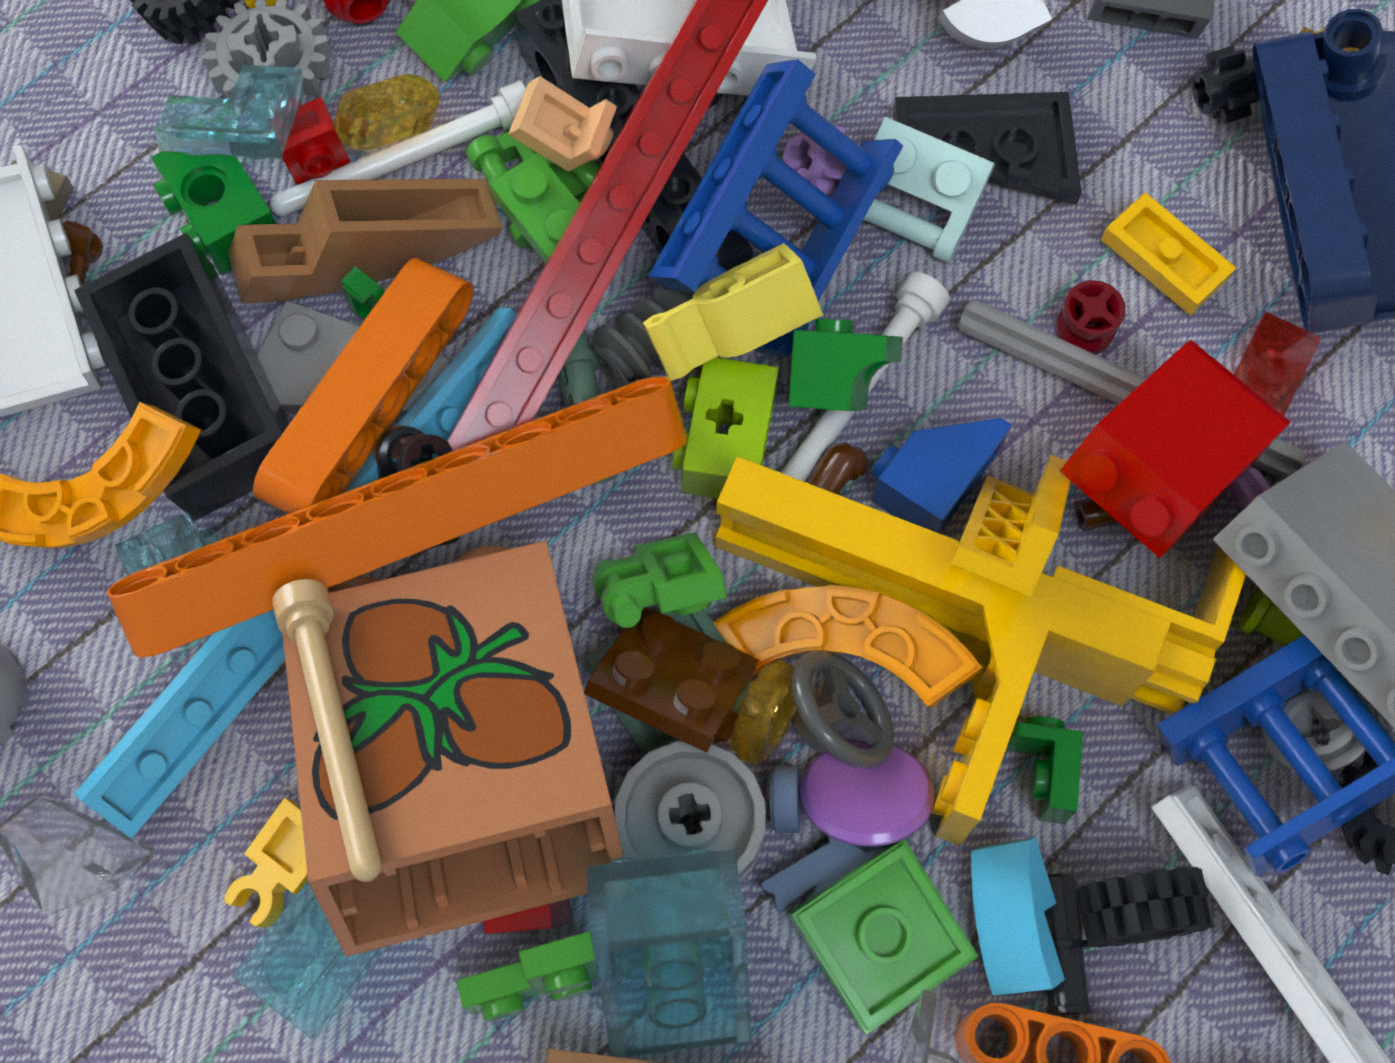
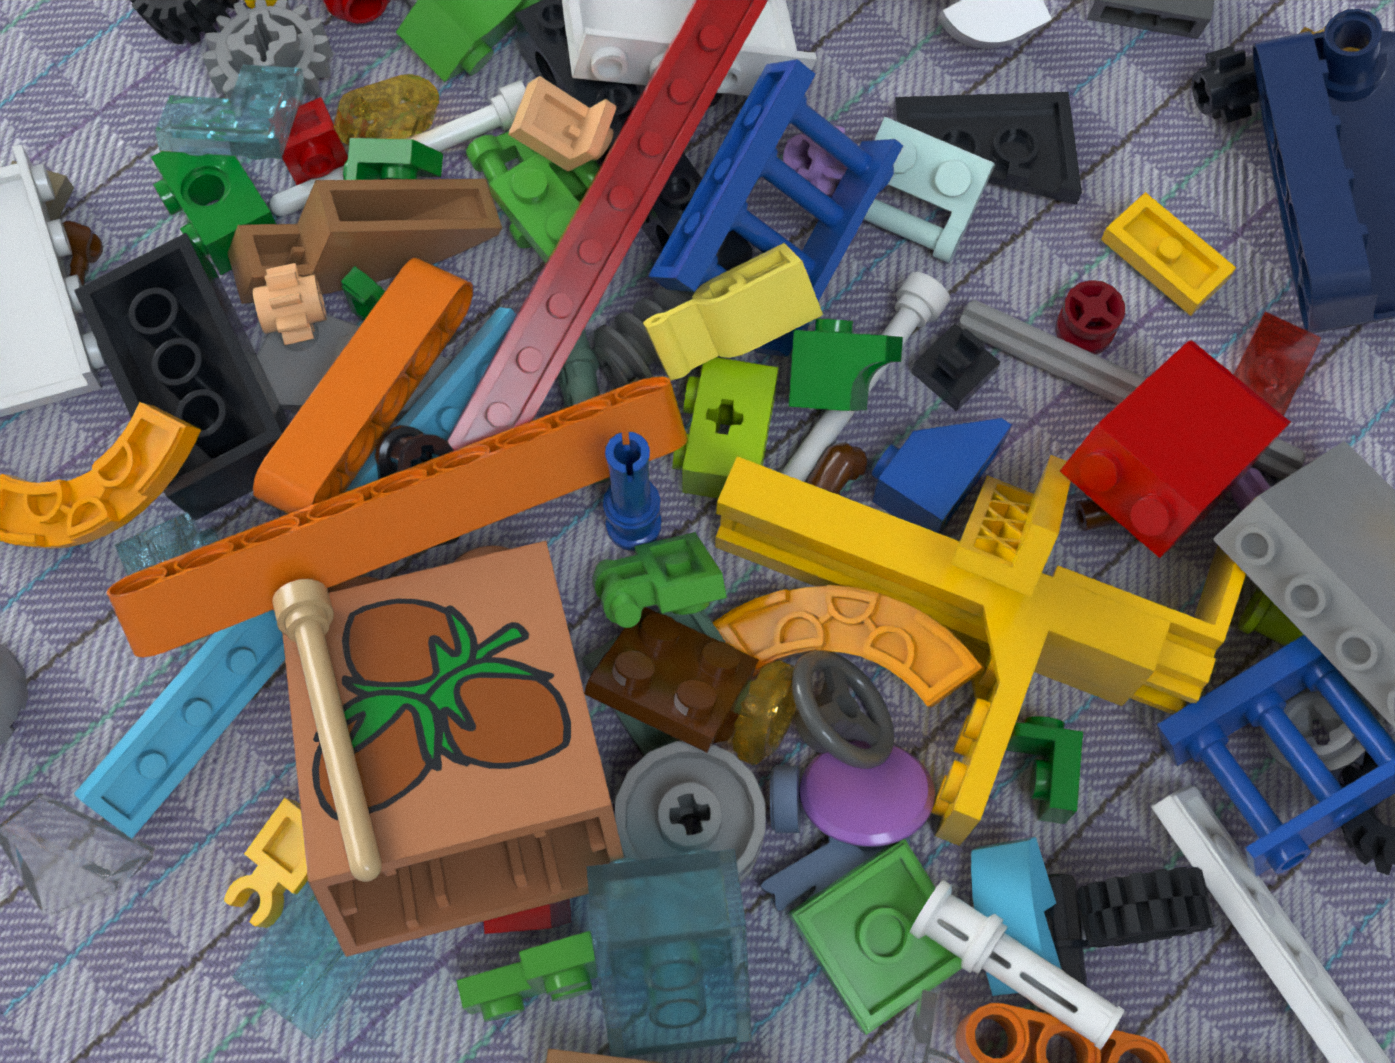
none -> light nougat gear [253,263,327,345]
none -> green bracket [343,138,443,180]
none -> blue pin [603,432,662,551]
none -> white pin [909,880,1124,1050]
none -> black tile [911,324,1000,412]

